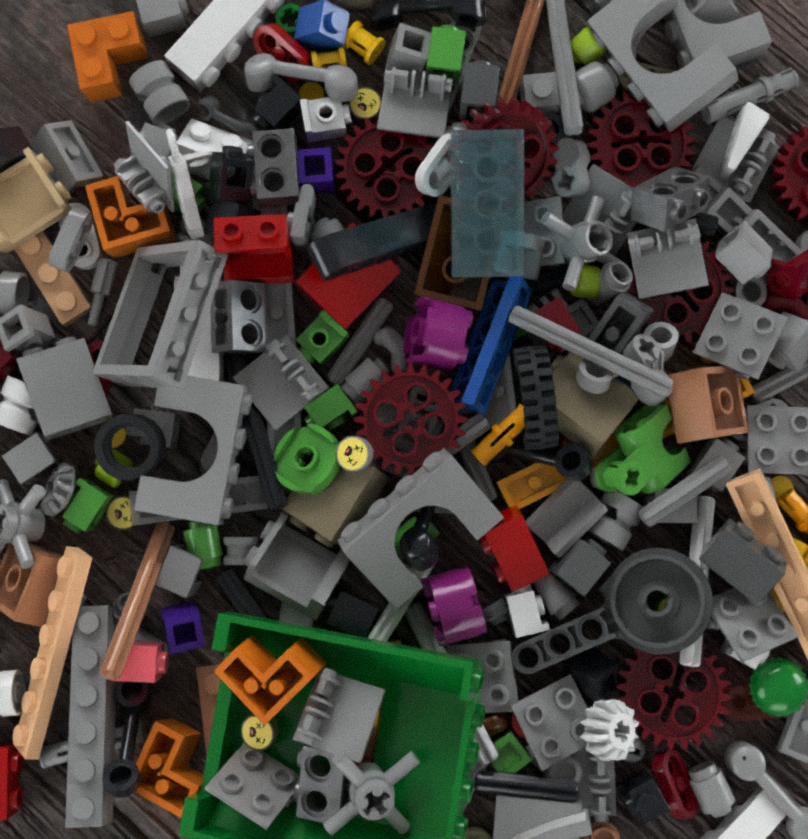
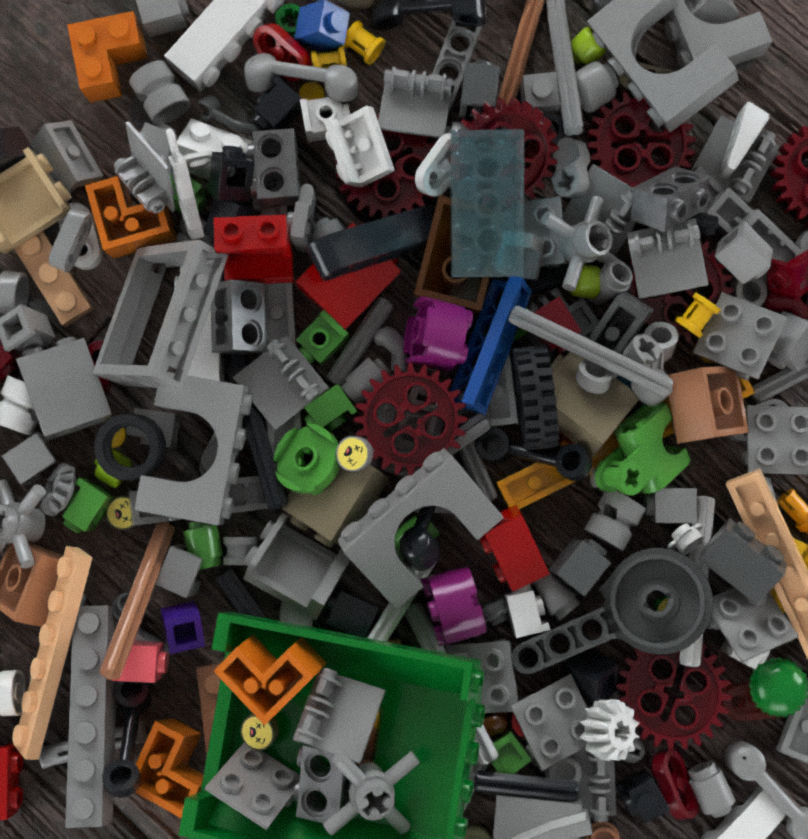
light grey axle [87,258,118,327] -> none
dark purple brick [296,147,335,193] -> none
light yellow tile [349,87,382,123] -> none
light grey brick [384,23,432,74] -> none
bright green brick [426,25,466,83] -> none
light orange pin [470,404,525,466] -> none
light grey panel [525,479,608,558] -> none
light grey axle [638,456,732,527] -> none
light grey brick [686,437,745,492] -> none
light grey pin [700,68,799,124] -> none
yellow piece [771,476,794,500] -> none
none -> white bracket [324,105,395,188]
none -> white plate [667,523,704,555]
none -> yellow bush [675,292,721,338]

